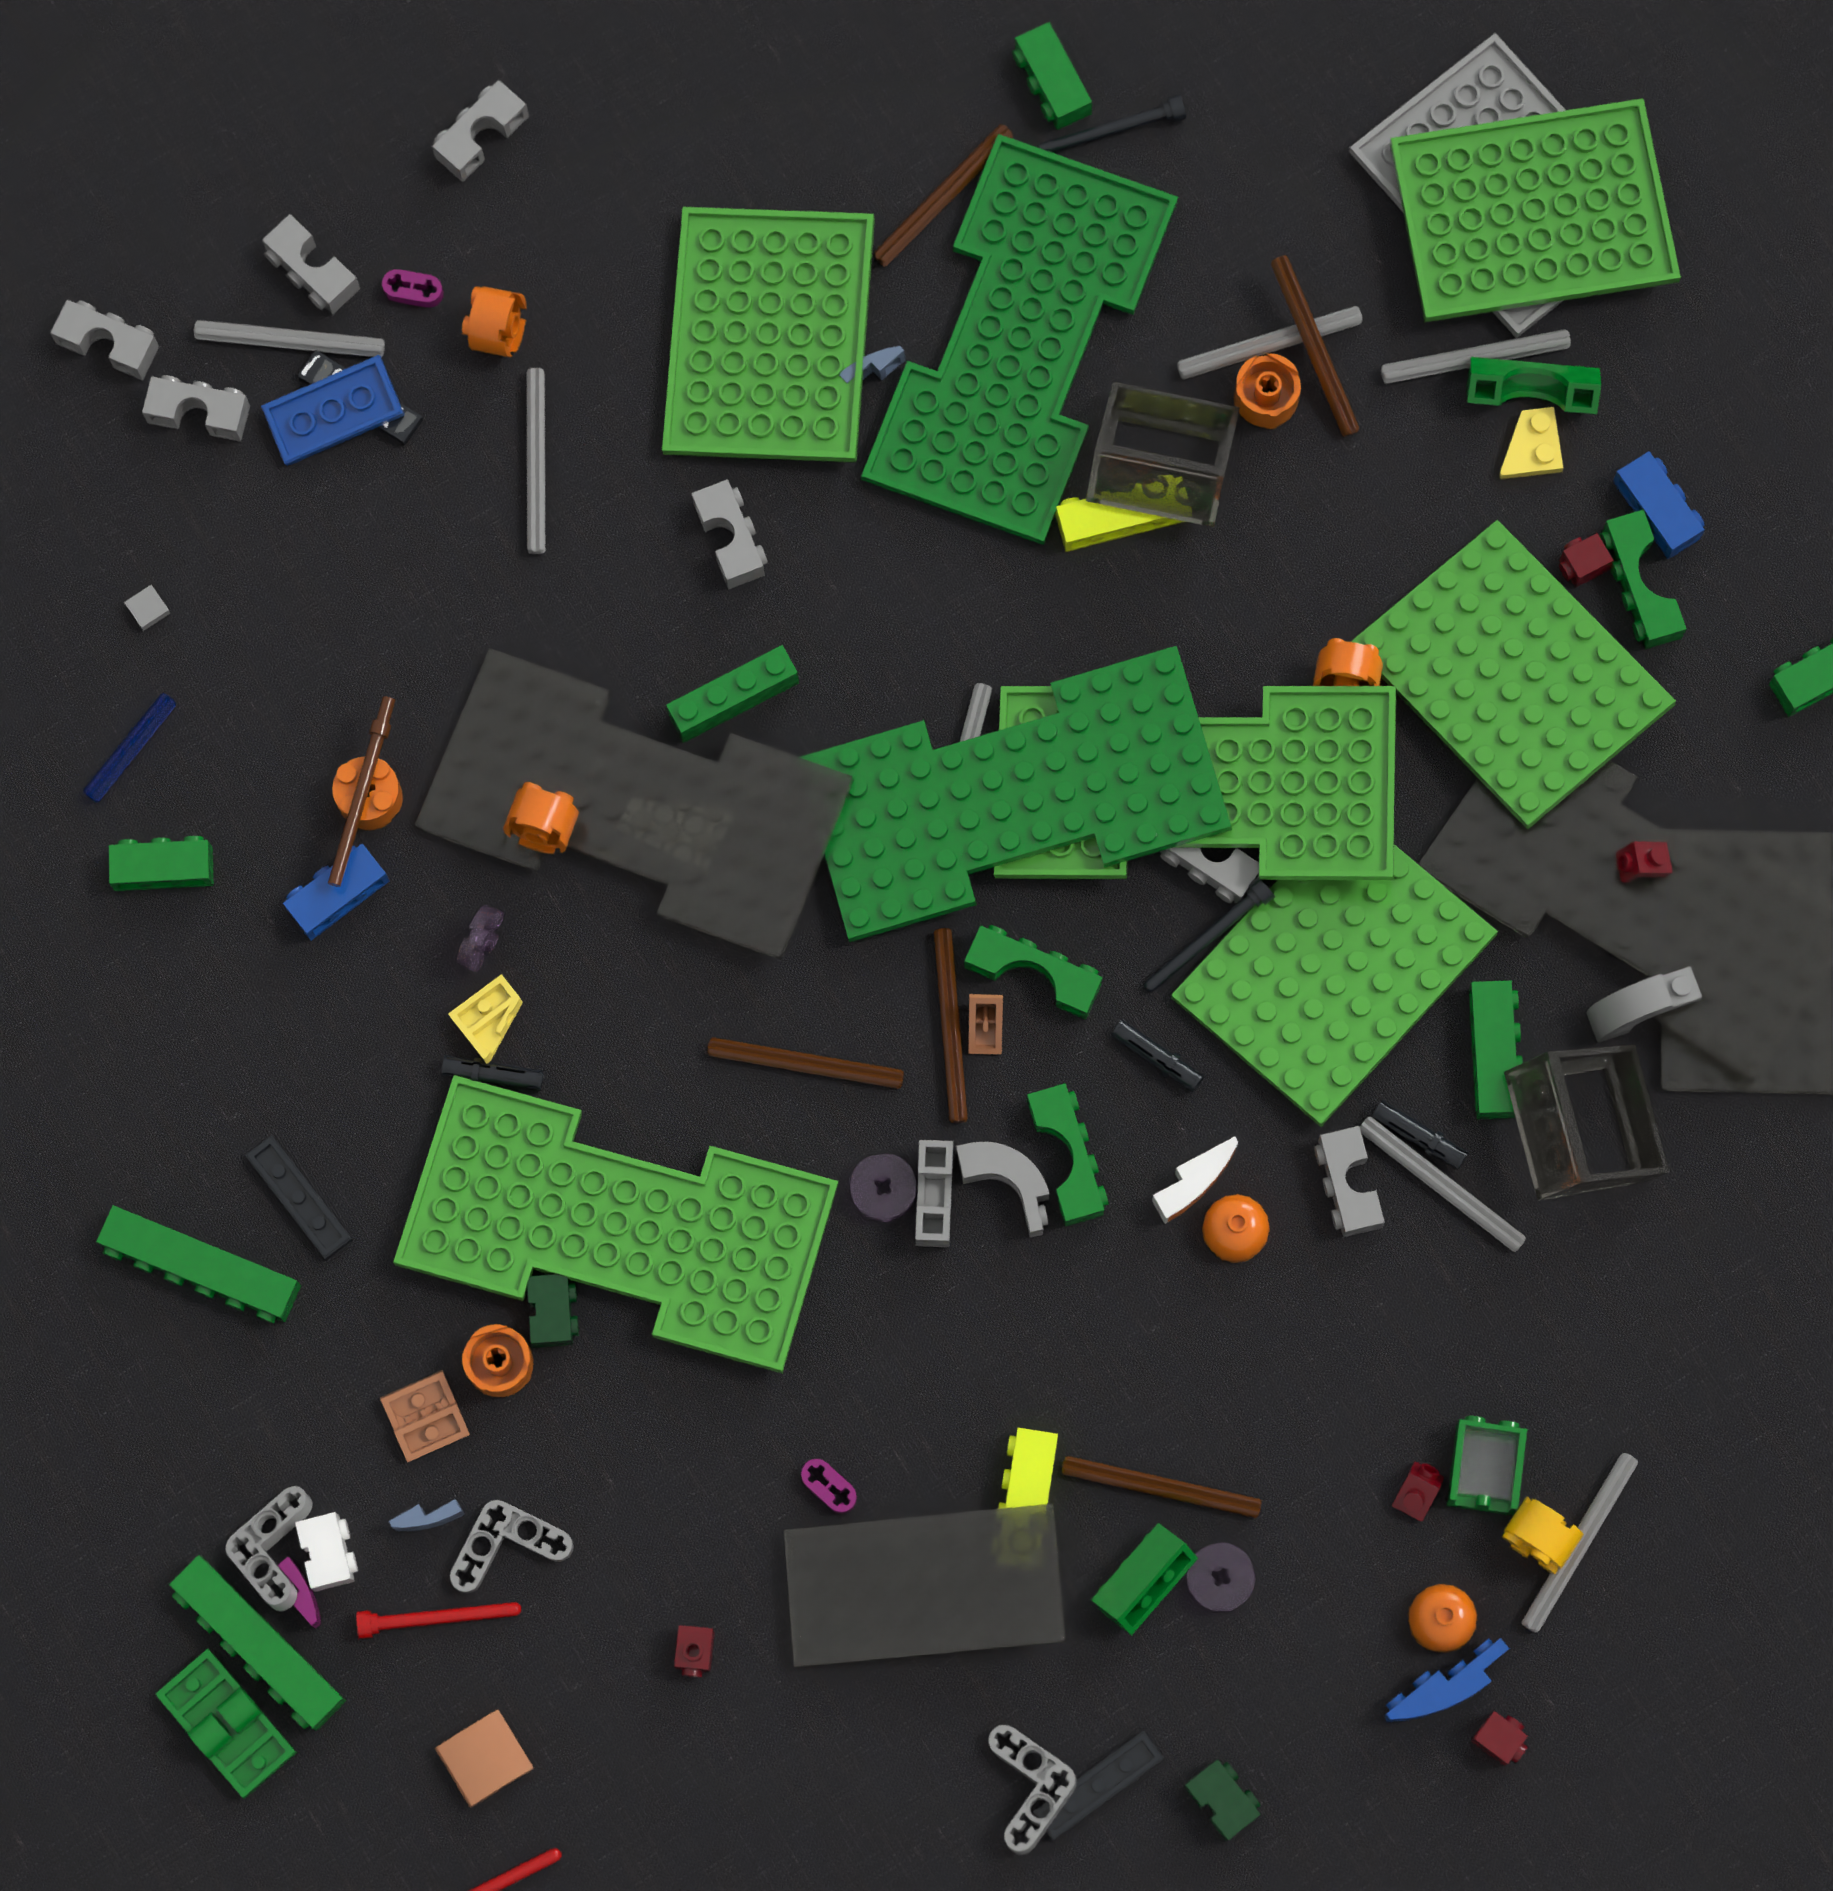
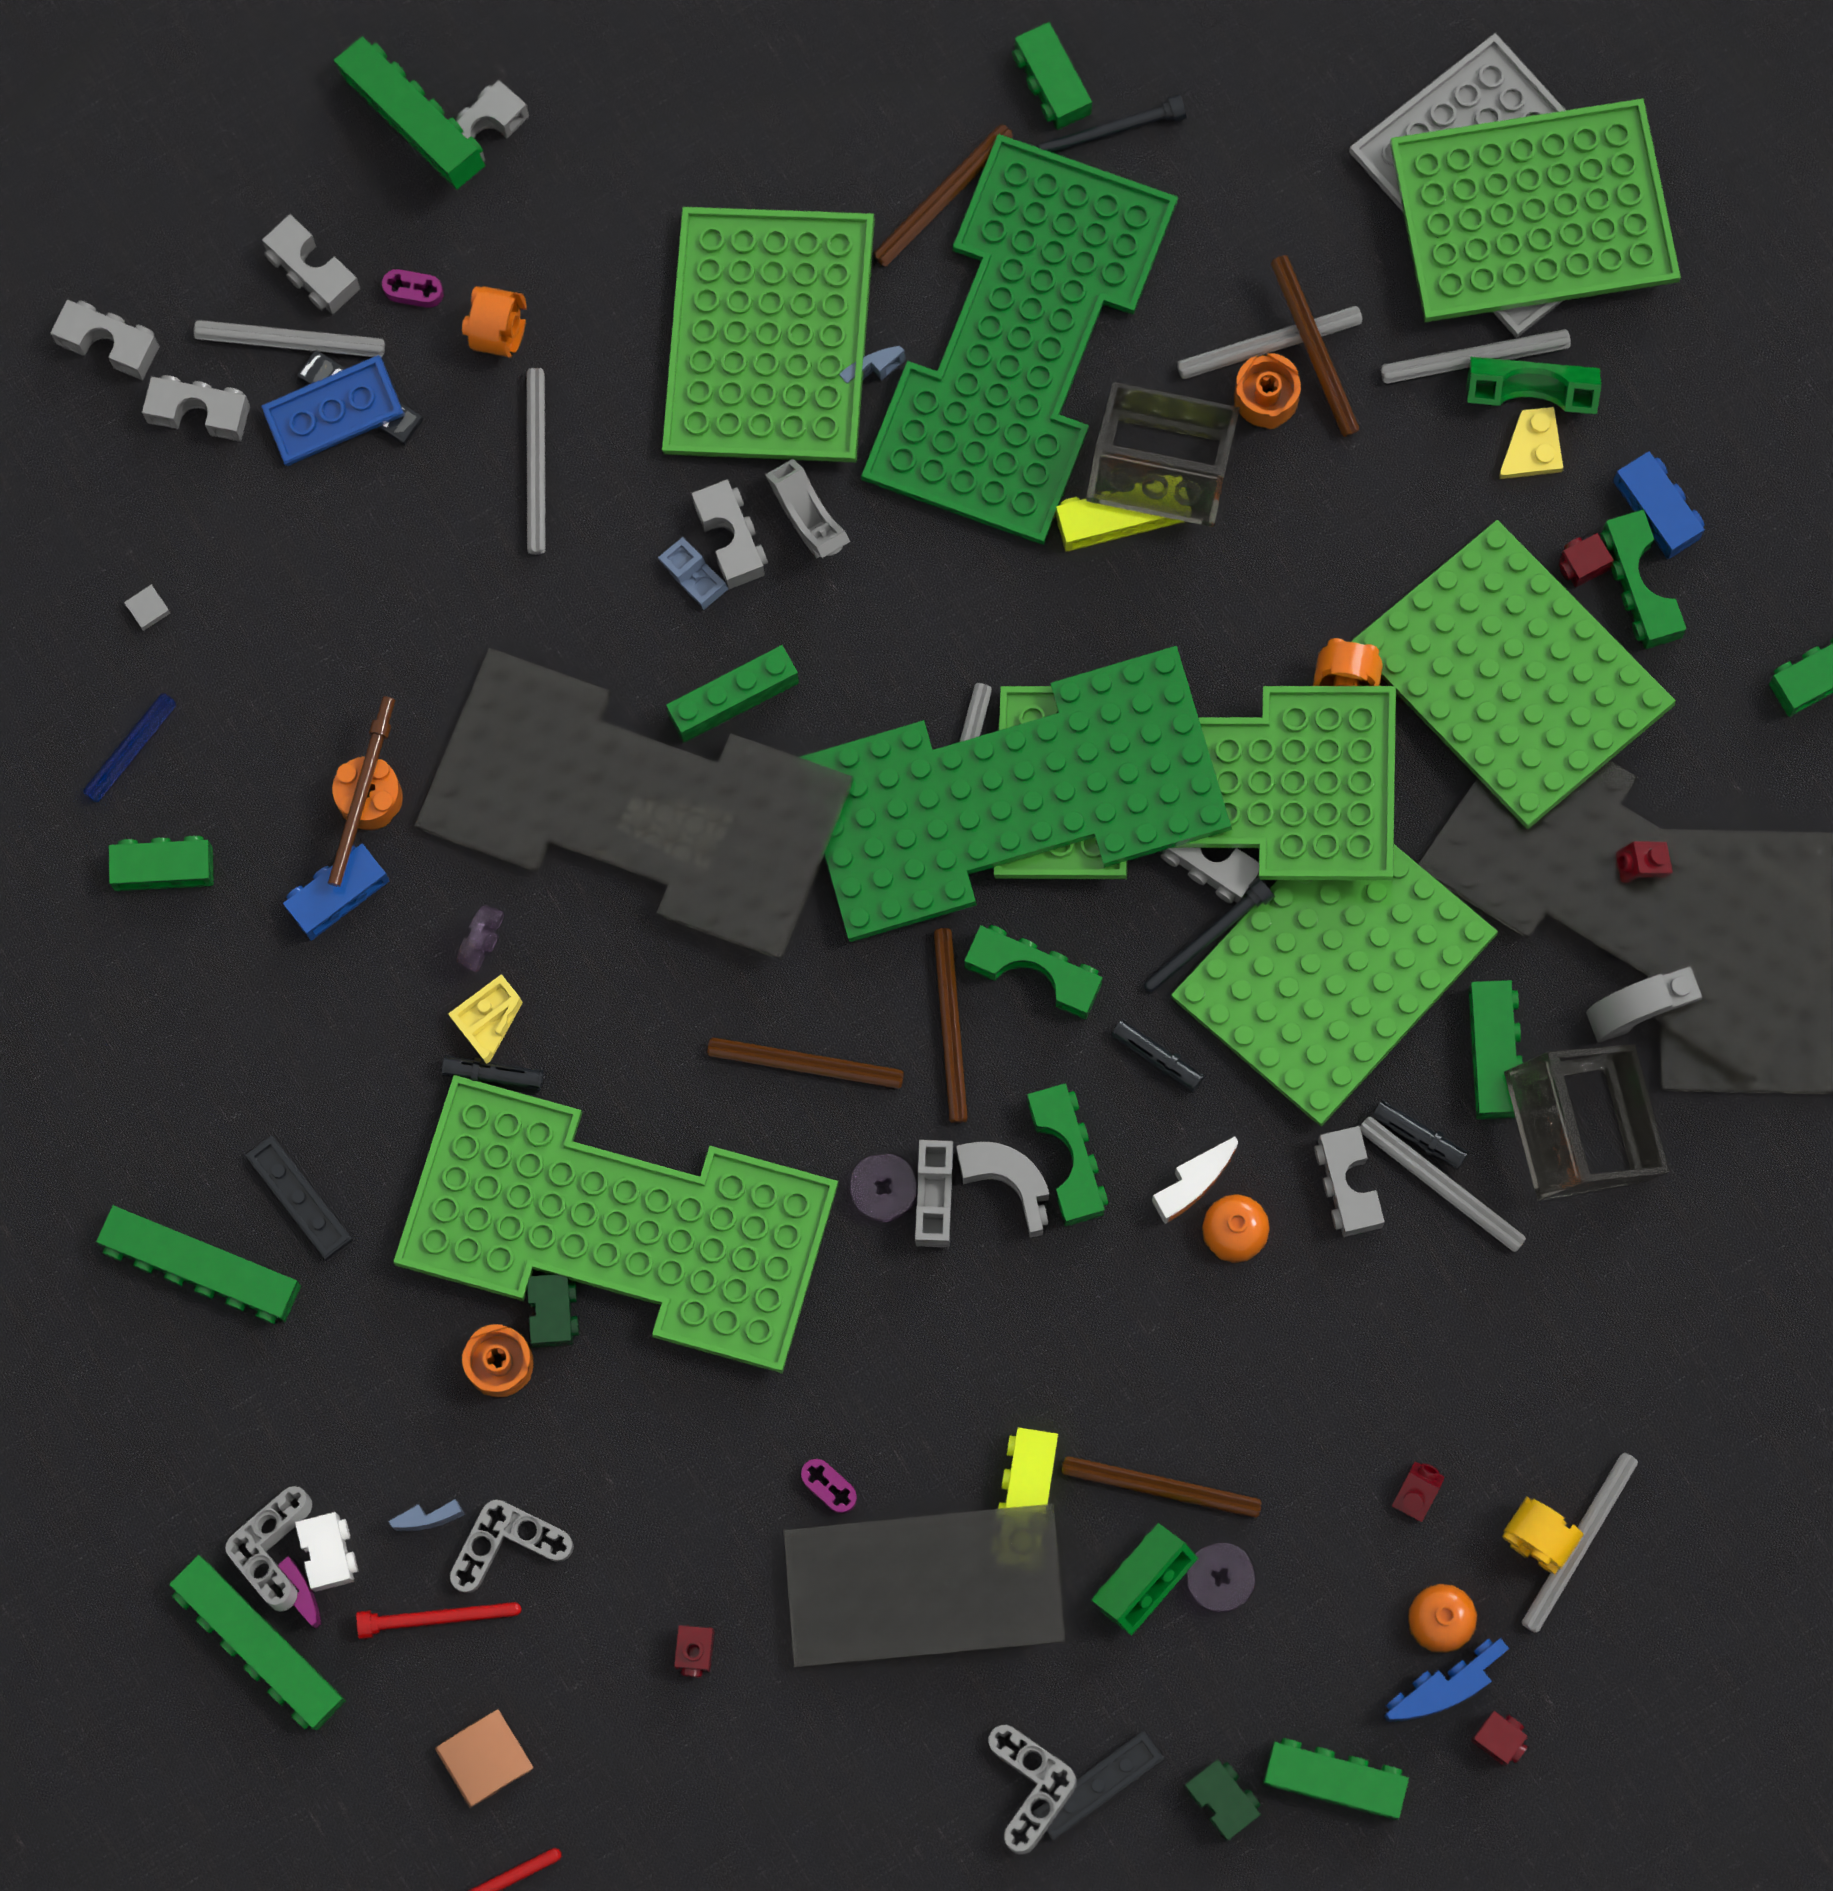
green plate [155,1649,297,1799] -> none
nougat slope [380,1370,470,1462] -> none
orange brick [503,782,579,854] -> none
nougat slope [968,994,1003,1054] -> none
window [1446,1416,1527,1516] -> none
none -> green brick [333,36,486,190]
none -> sand blue slope [658,537,728,610]
none -> light grey arch [765,459,850,558]
none -> green brick [1263,1738,1409,1820]

